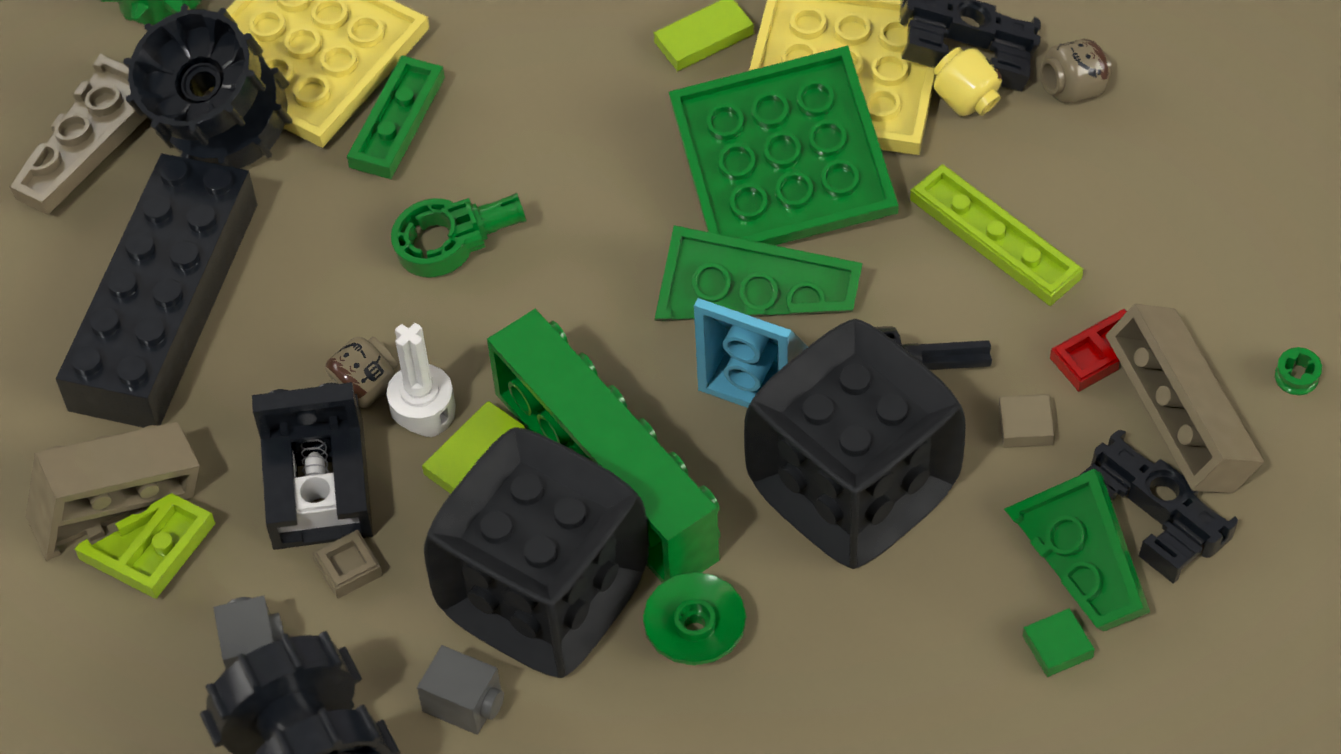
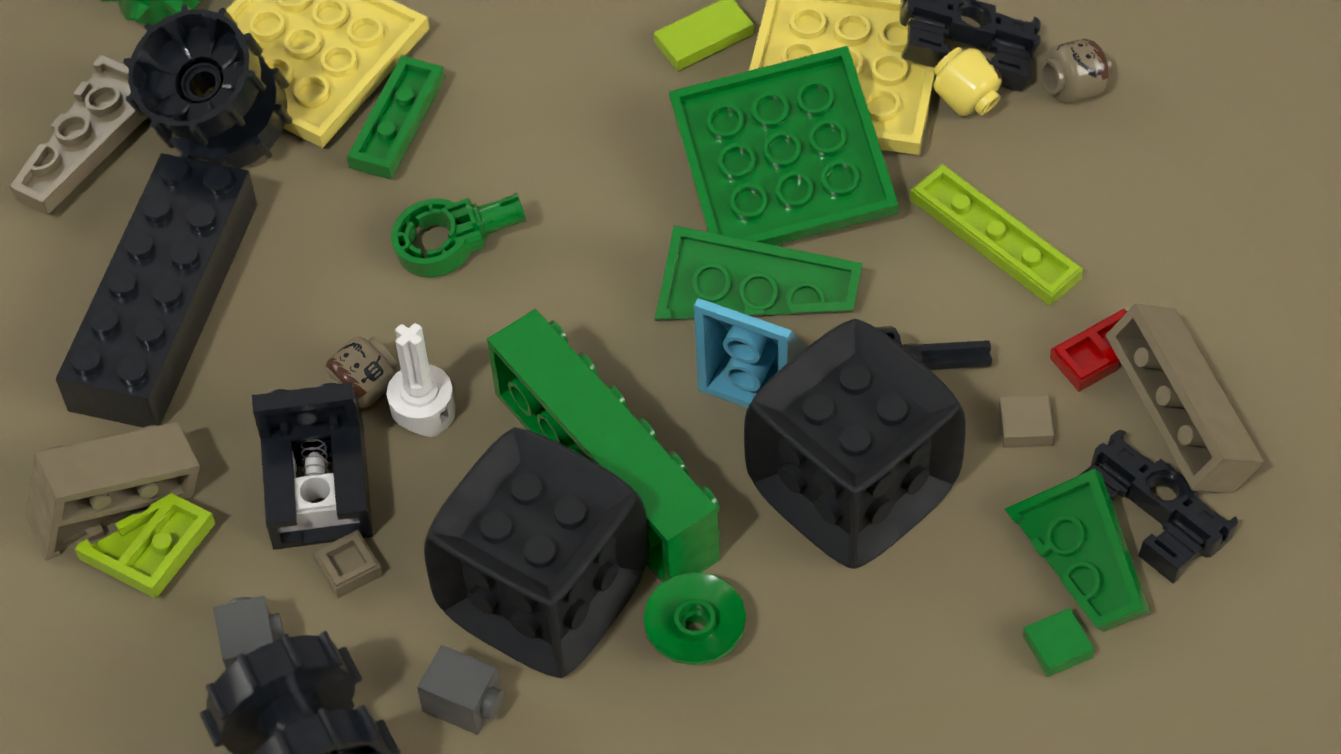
lime tile [422,401,525,494] -> none
green bush [1274,347,1322,395] -> none

